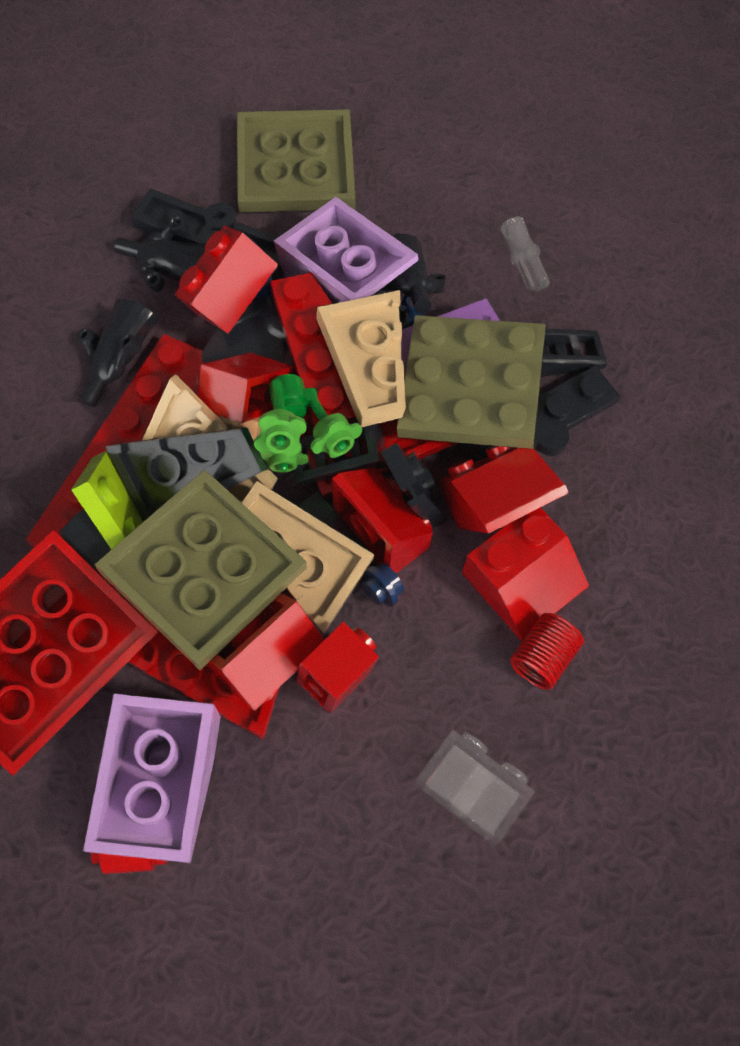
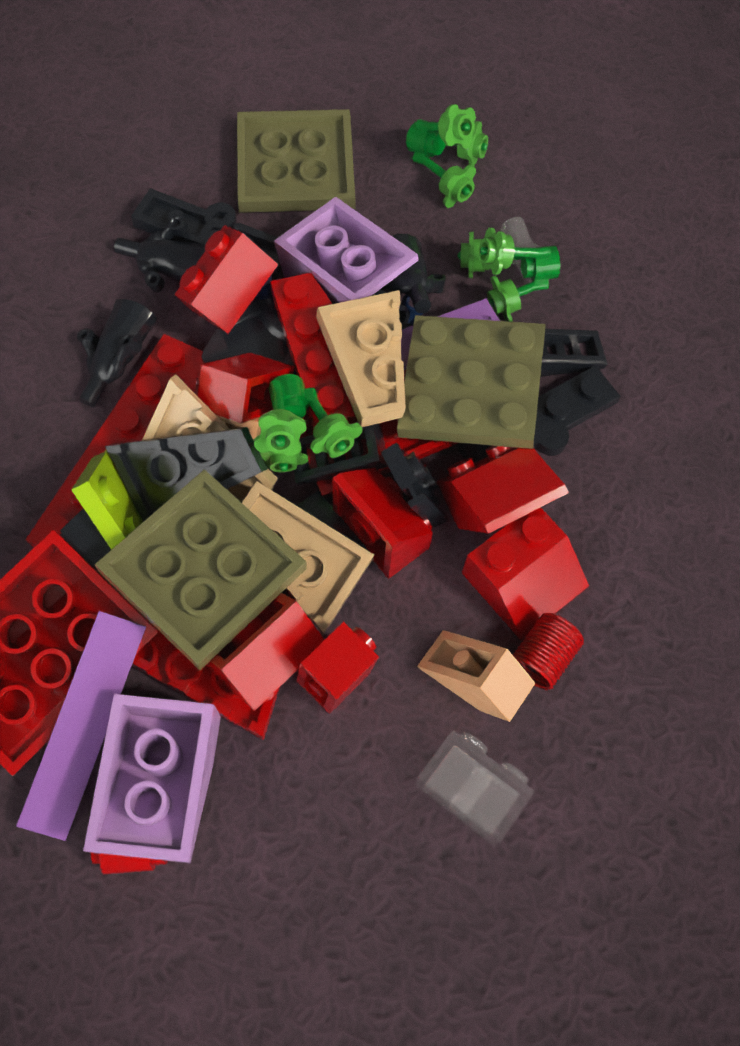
dark blue plate [362,563,404,607] -> none
none -> medium lavender piece [16,611,146,841]
none -> bright green plant [406,104,488,208]
none -> light nougat slope [417,630,535,722]
none -> bright green plant [457,228,560,322]

